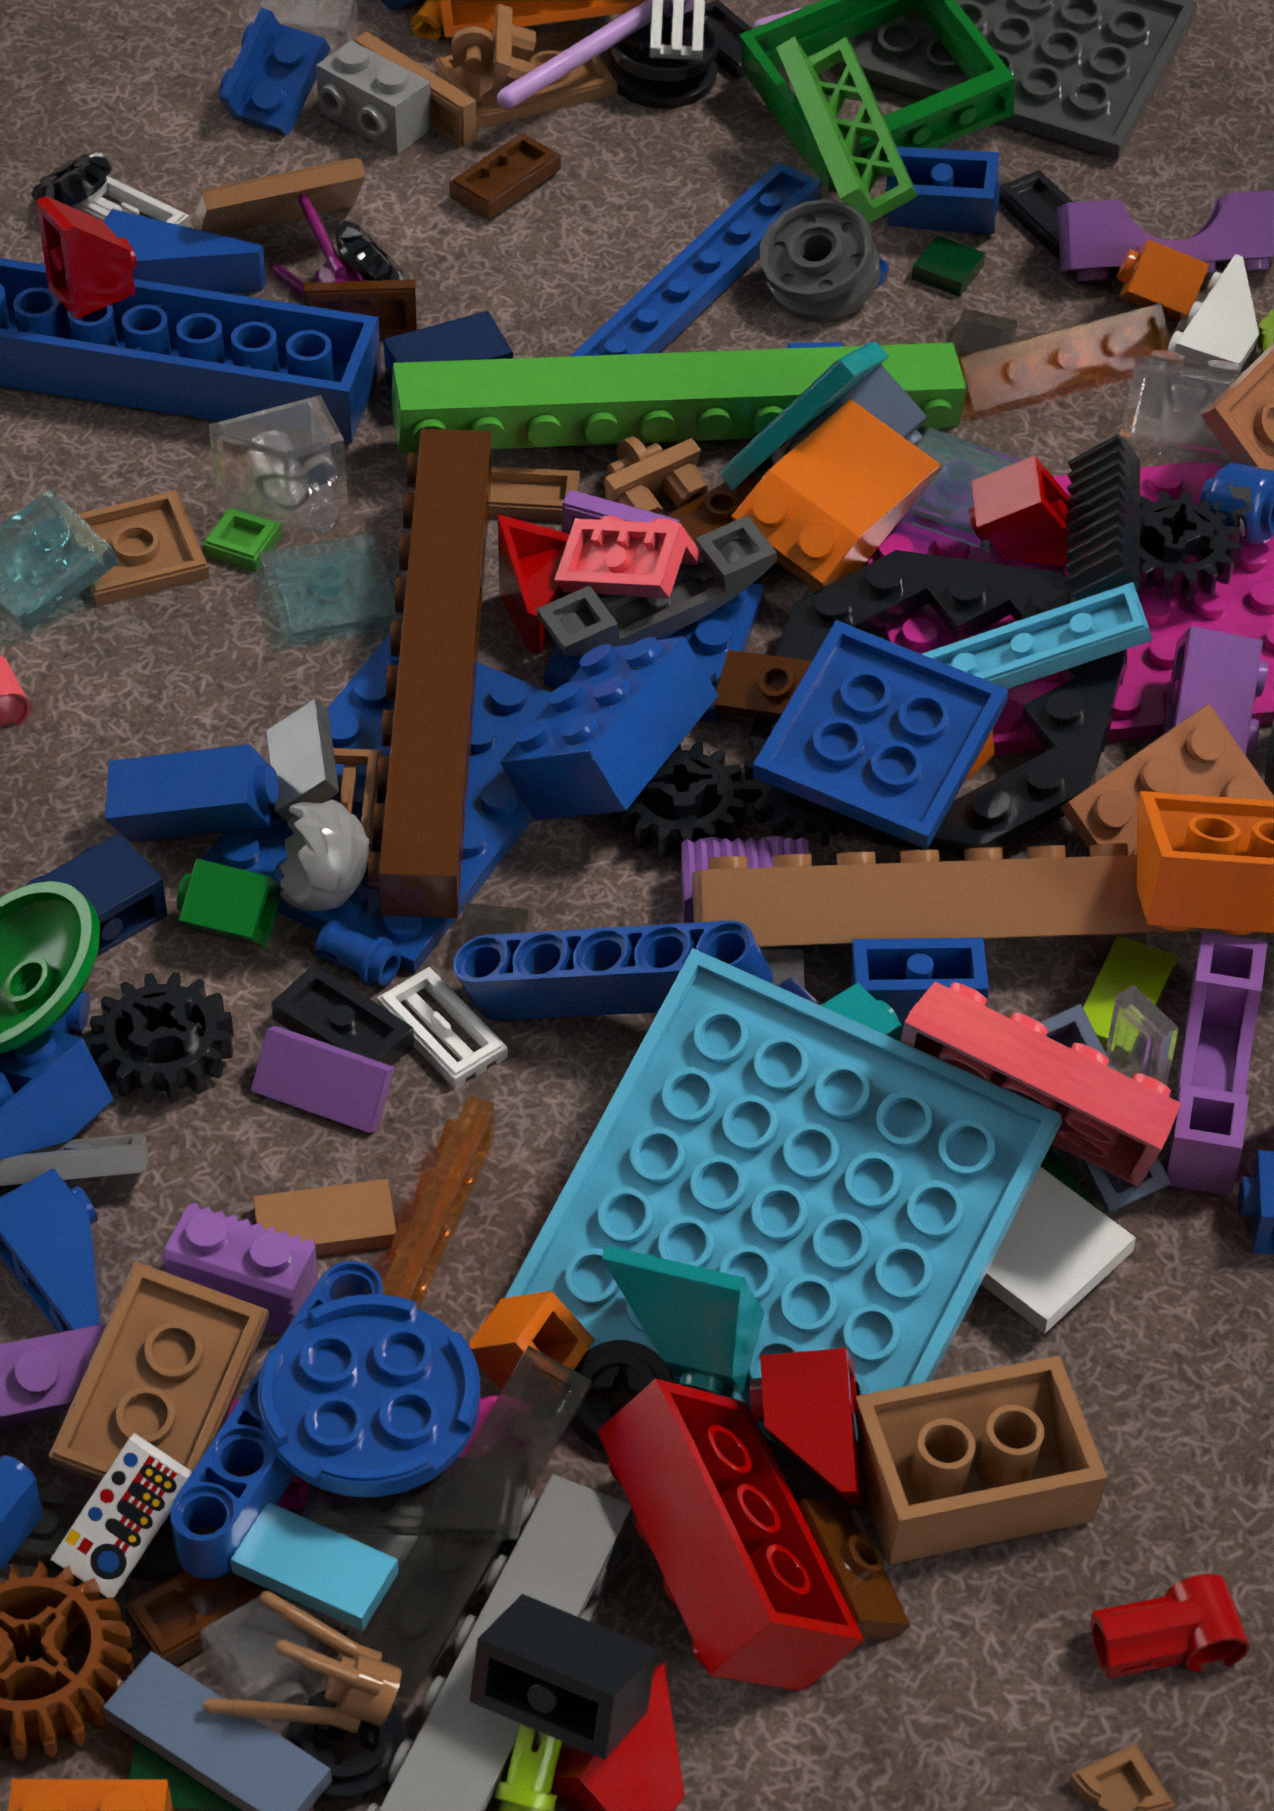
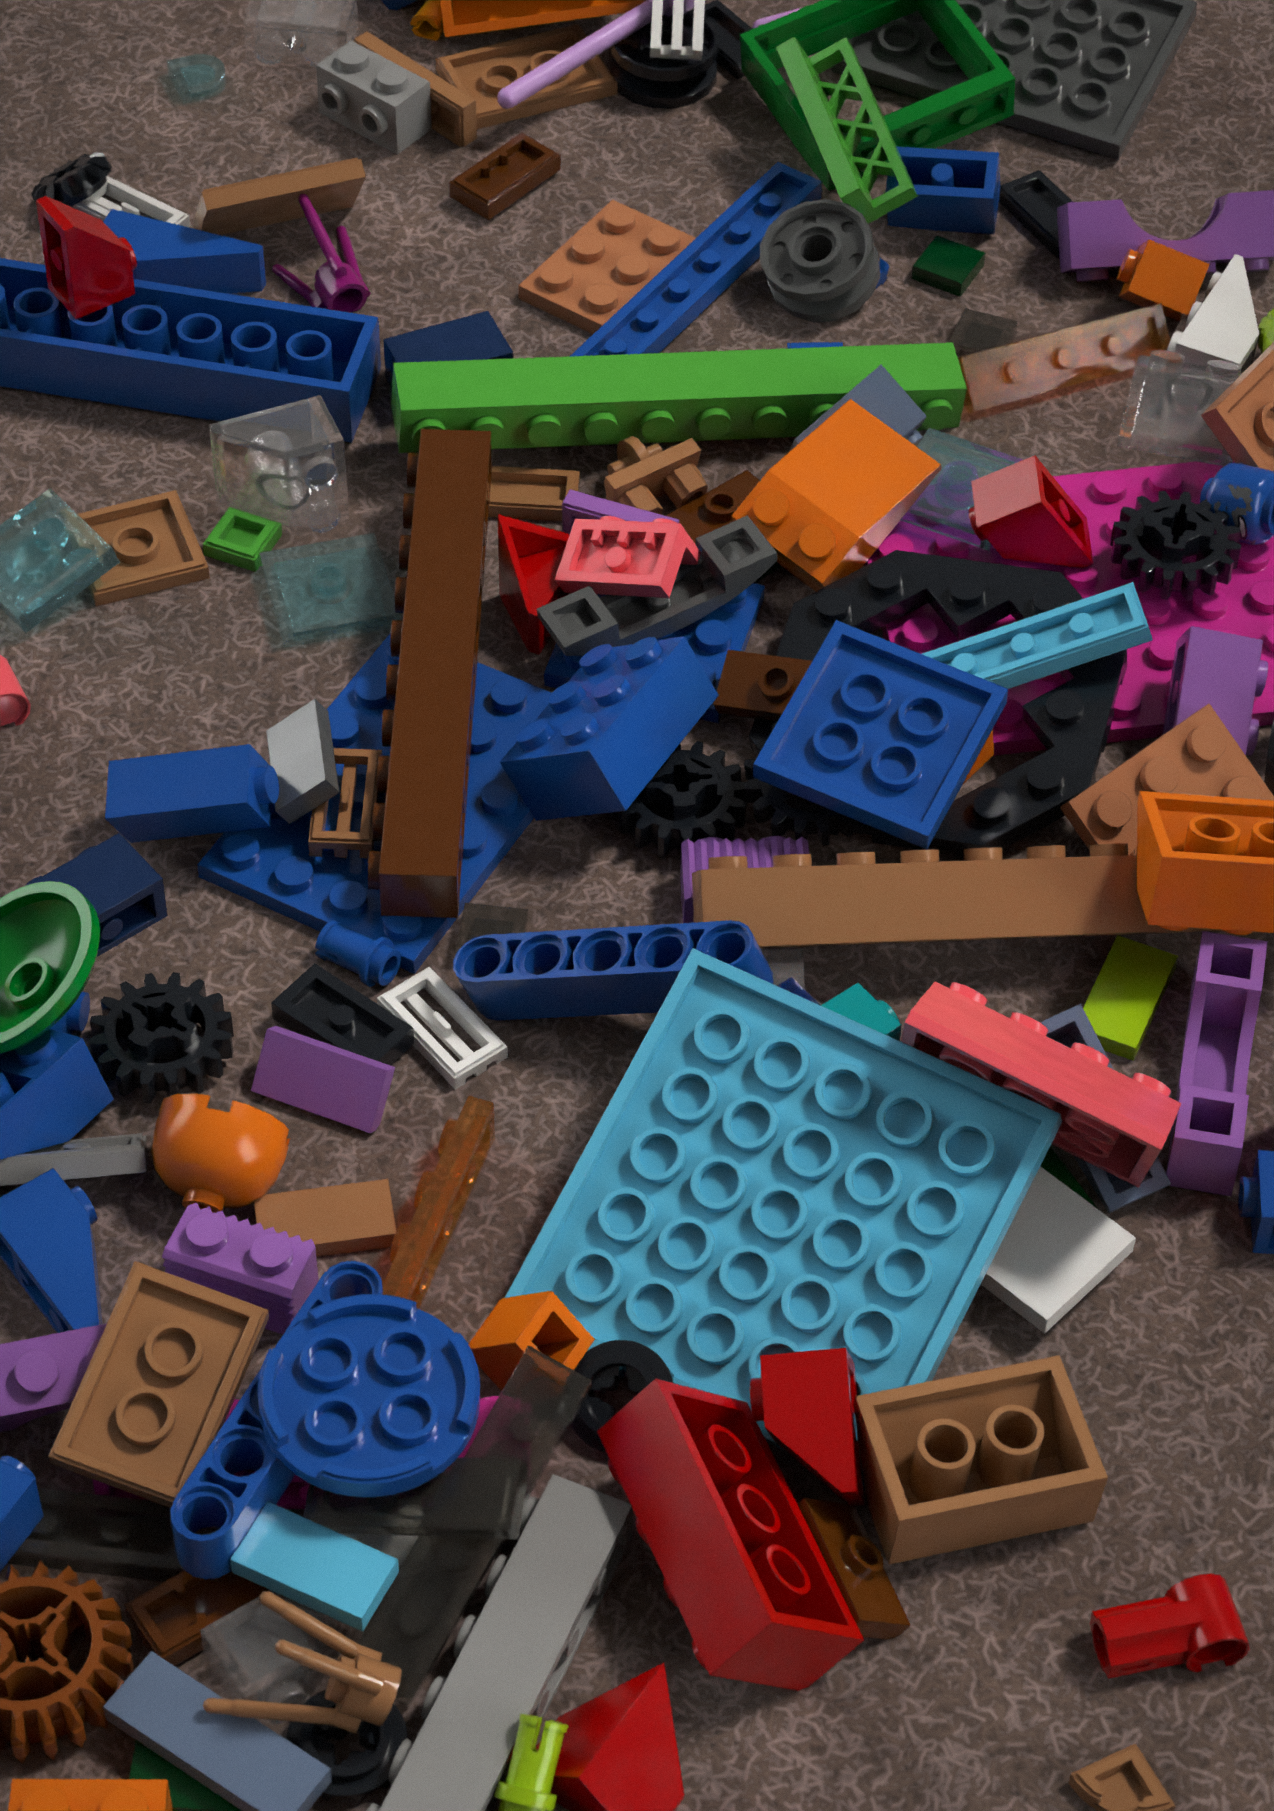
tile [51,1433,192,1598] -> none
green brick [176,858,282,948] -> none
blue bracket [219,8,330,136] -> none
light grey hair [280,799,369,911] -> none
reddish brown plate [304,279,417,340] -> none
black gear [335,221,405,281] -> none
medium nougat hips [451,4,536,106] -> none
black brick [470,1594,657,1760] -> none
teal slope [602,1245,765,1395] -> none
teal tile [720,341,889,490] -> none
blue brick [848,937,989,1039] -> none
black gear [1065,434,1140,601] -> none
clear tile [1106,985,1179,1086] -> none
none -> orange cylinder [151,1093,290,1213]
none -> clear light blue tile [167,54,226,104]
none -> nougat plate [518,200,696,334]

